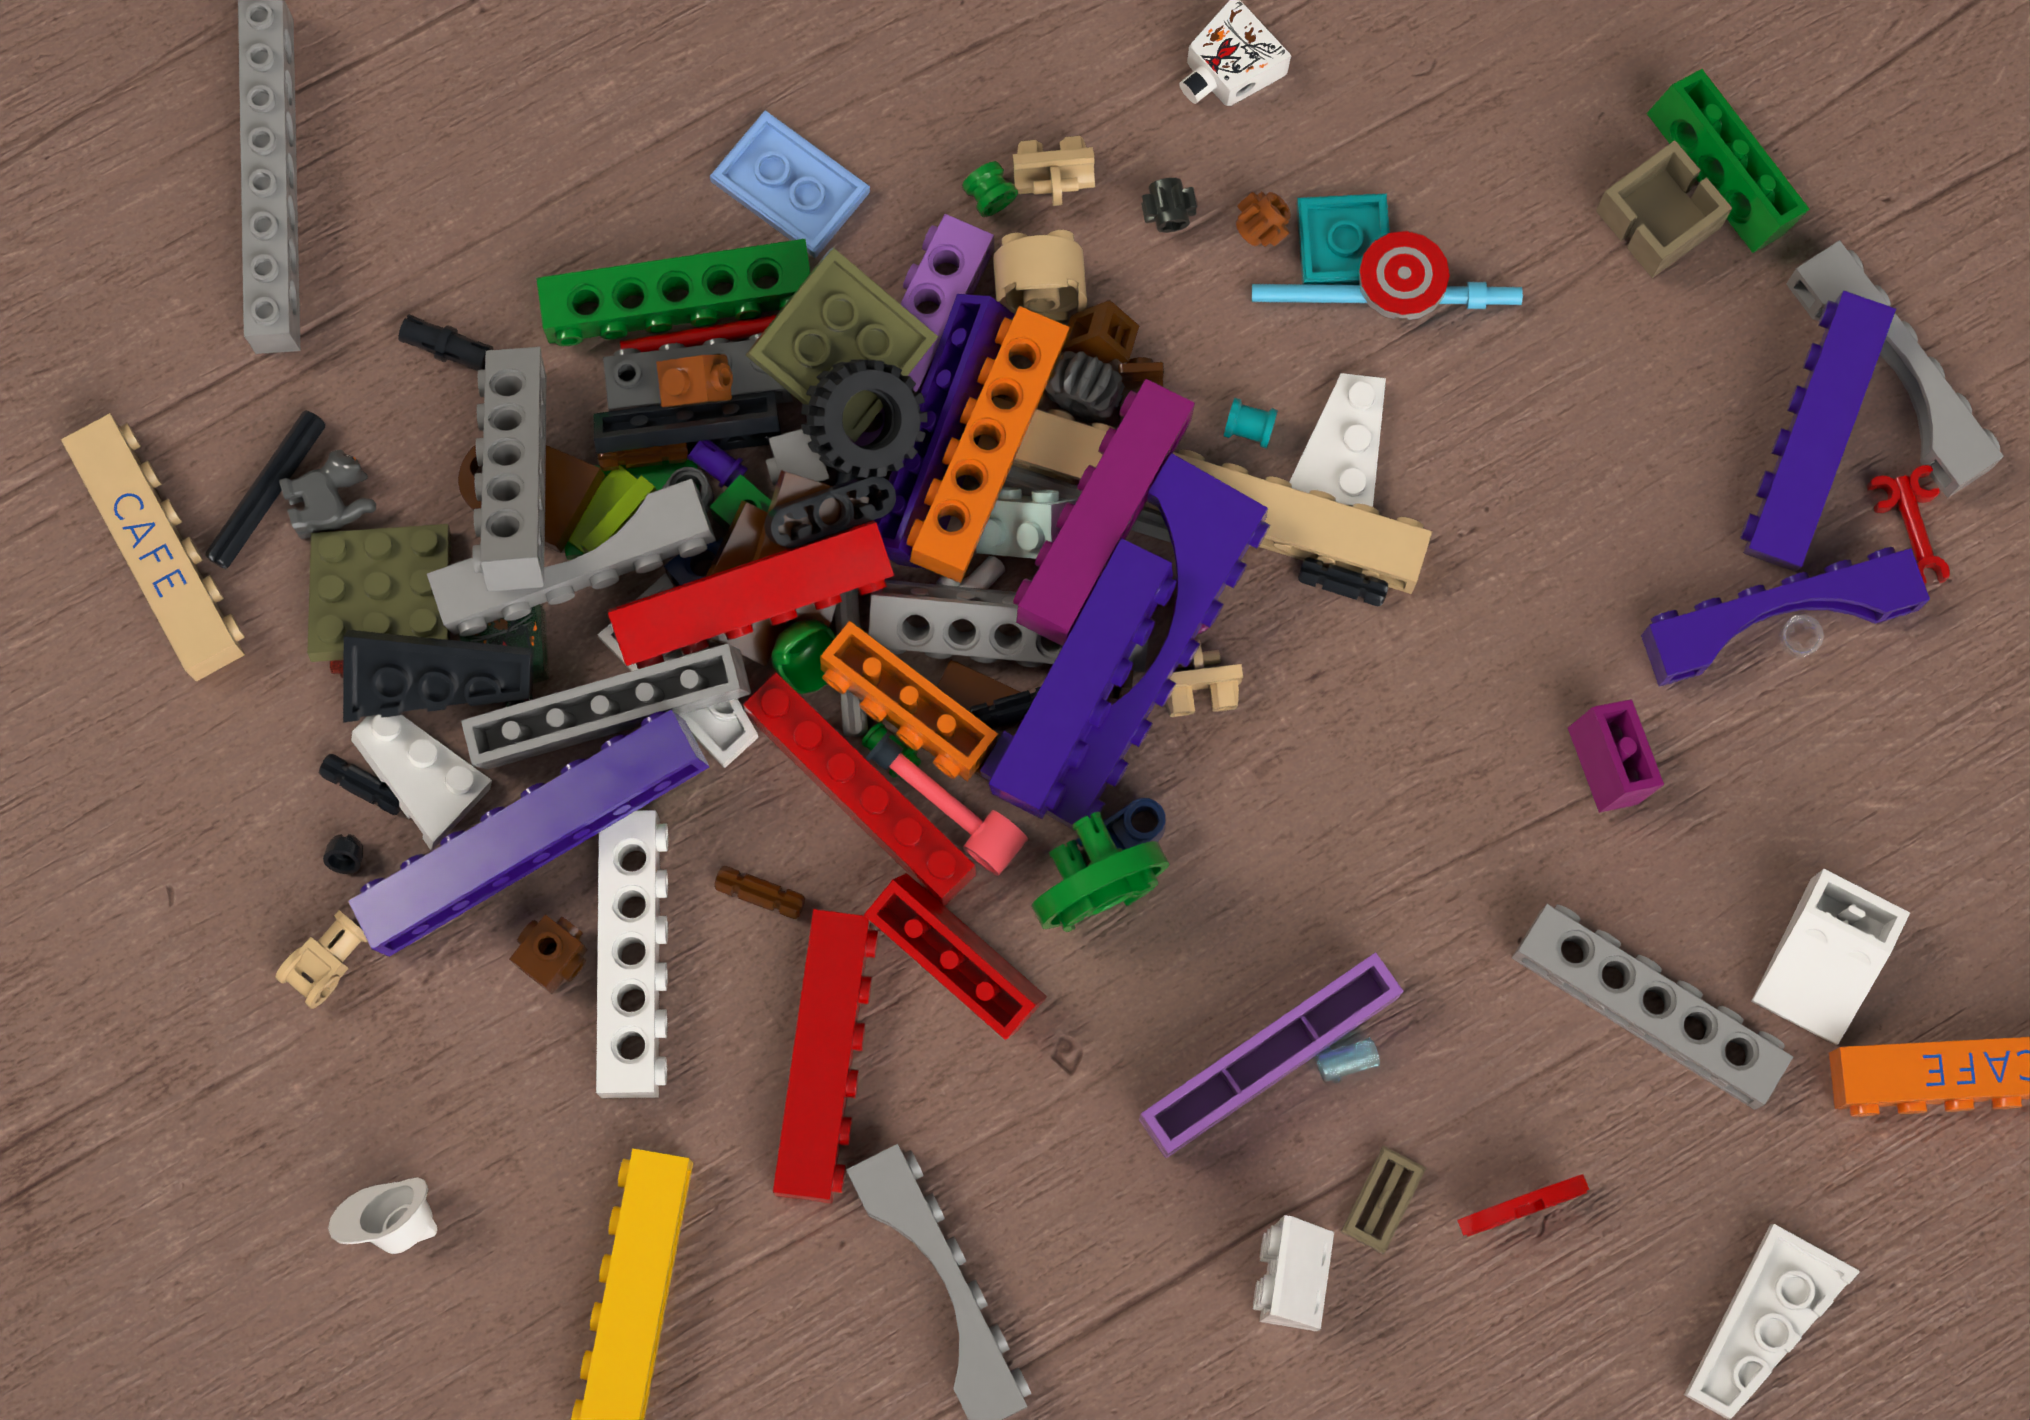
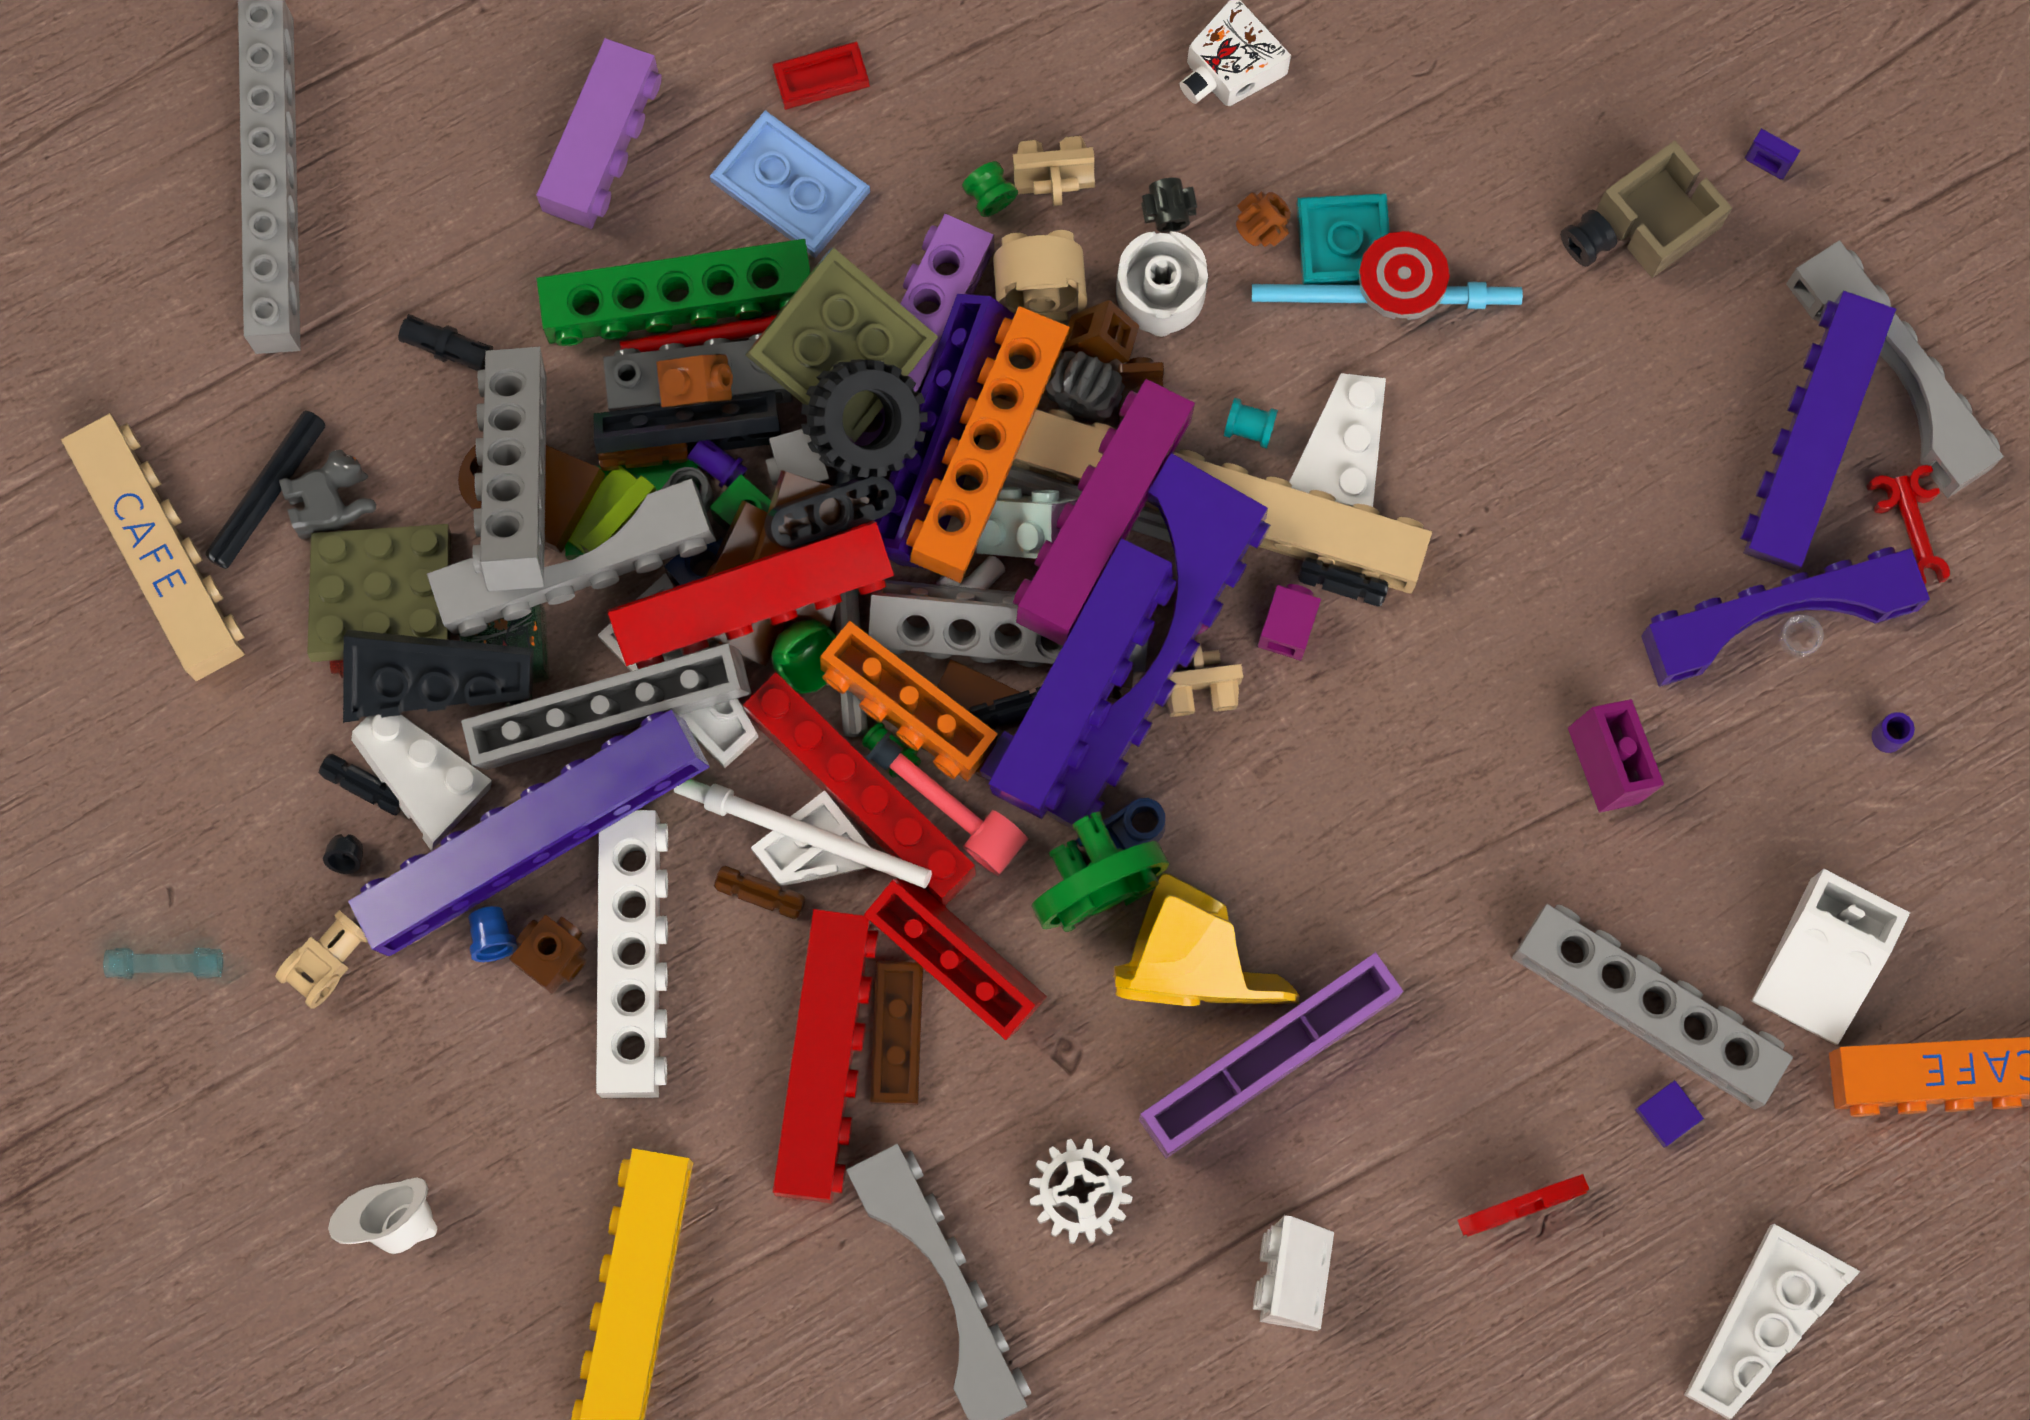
clear light blue pin [1316,1037,1380,1084] -> none
dark tan tile [1340,1146,1426,1254] -> none
green brick [1646,69,1810,253] -> none
none -> clear light blue bar [103,948,223,979]
none -> blue piece [468,906,518,962]
none -> medium lavender brick [536,38,662,229]
none -> white bar [674,779,932,888]
none -> white wing [751,790,870,887]
none -> red tile [772,41,870,110]
none -> reddish brown tile [870,961,923,1105]
none -> white gear [1029,1139,1132,1244]
none -> yellow piece [1113,873,1300,1006]
none -> white brick [1116,231,1208,337]
none -> magenta brick [1258,584,1321,661]
none -> black wheel [1560,209,1617,267]
none -> dark purple tile [1635,1080,1704,1148]
none -> dark purple tile [1745,128,1801,180]
none -> dark purple hinge [1872,712,1915,753]

